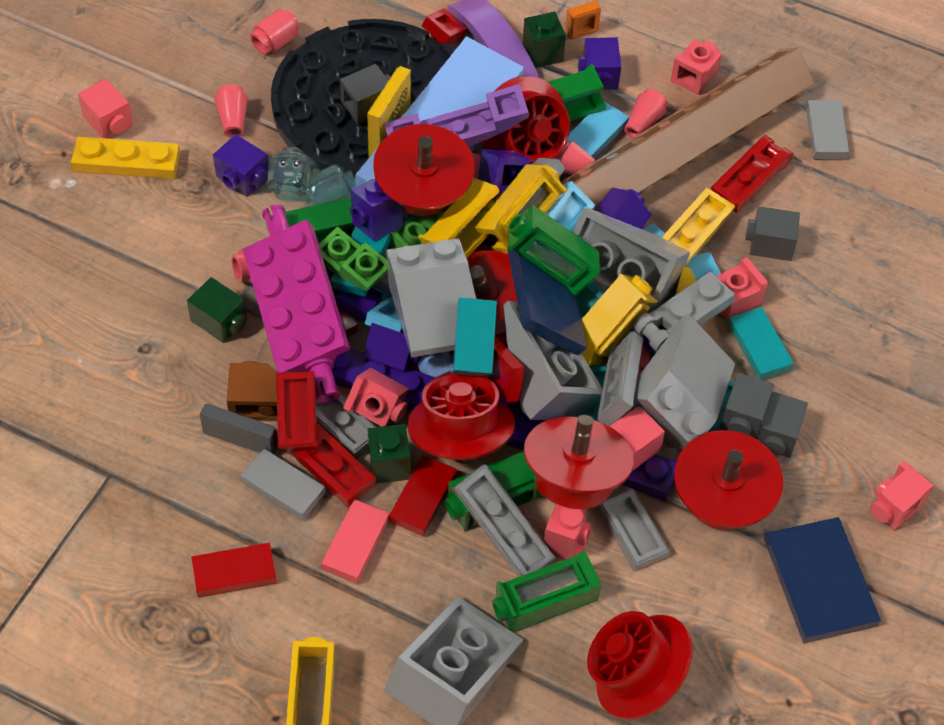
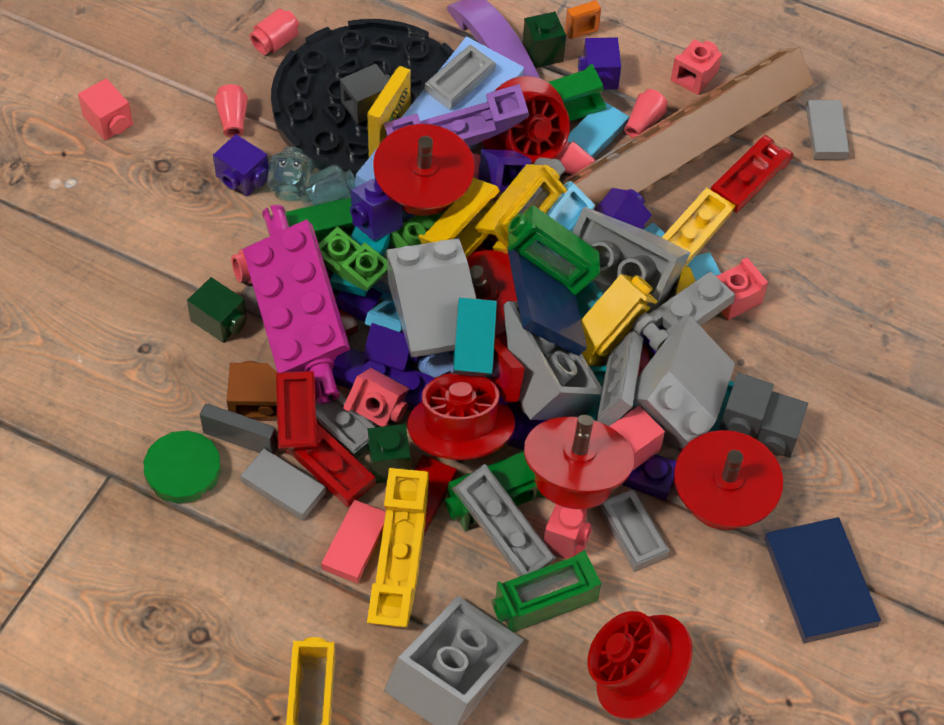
yellow plate [71,136,180,179] -> none
red tile [191,542,277,598] -> none
red plate [421,8,468,45] -> none
teal tile [728,307,794,380] -> none
dark grey brick [745,206,800,261] -> none
coral brick [870,461,934,531] -> none
none -> green tile [143,430,221,504]
none -> yellow slope [367,468,429,628]
none -> light grey tile [424,44,496,110]

